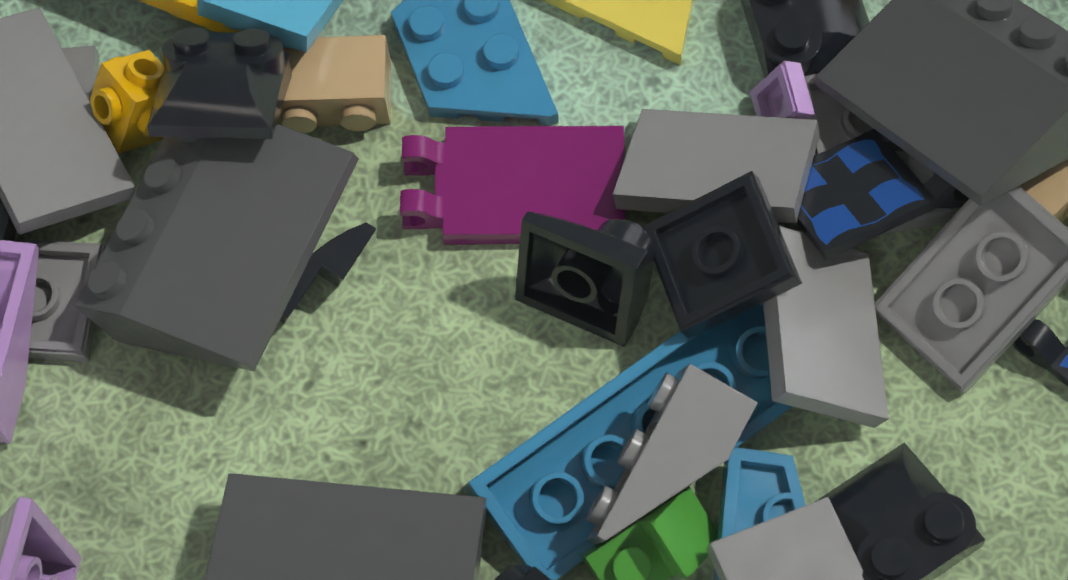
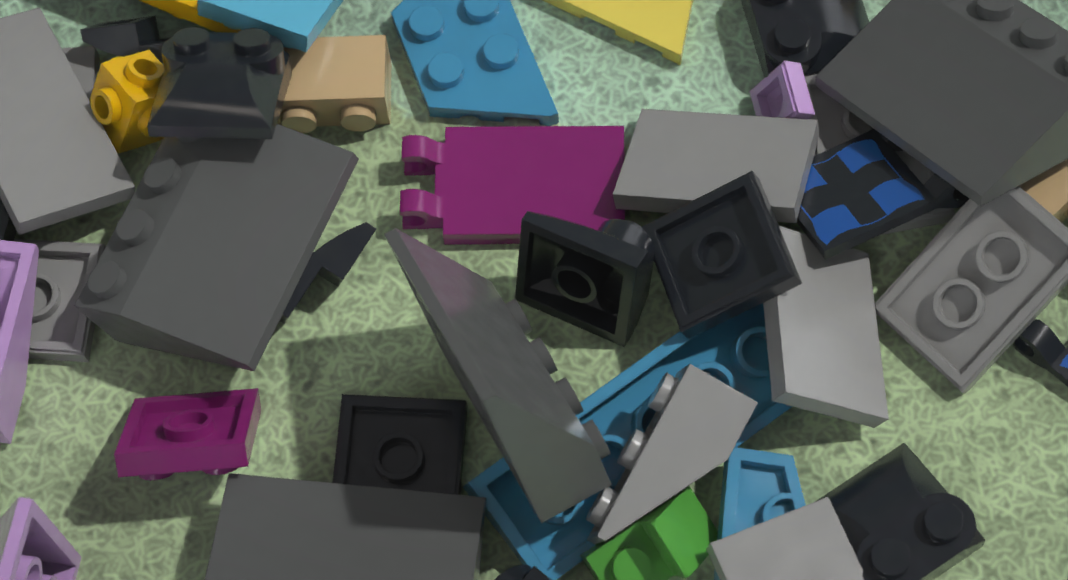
none -> black slope [80,16,172,63]
none -> magenta plate [114,388,261,481]
none -> black tile [332,394,468,495]
none -> dark grey slope [384,228,612,523]

